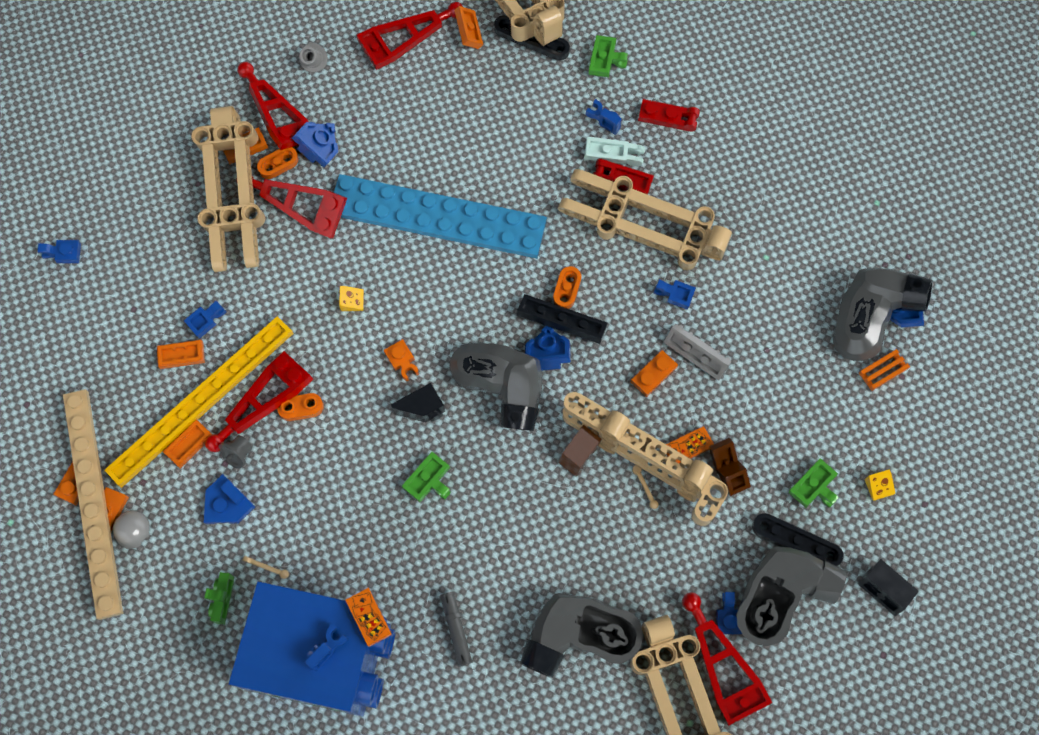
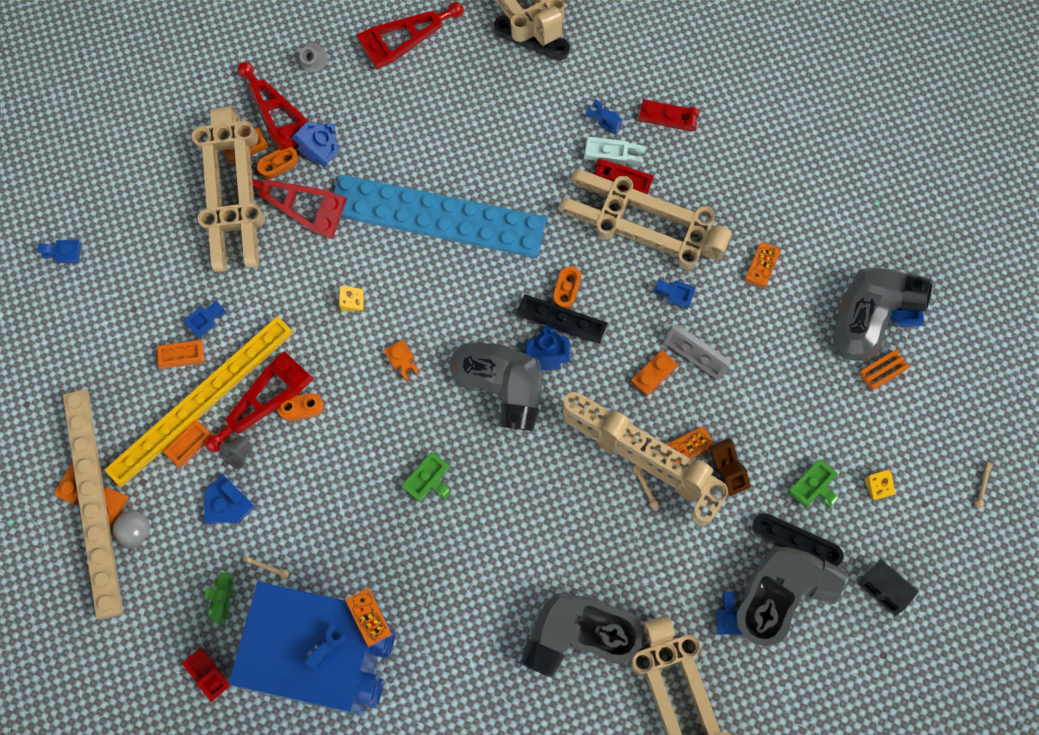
black slope [391,383,445,423] -> none
dark grey pin [439,592,473,667] -> none
orange plate [454,6,483,49] -> none
reddish brown slope [558,425,602,477] -> none
bright green plate [589,35,628,77] -> none
red plate [682,592,772,726] -> none
none -> red slope [181,647,231,702]
none -> orange tile [744,241,781,289]
none -> tan hinge [975,462,992,508]

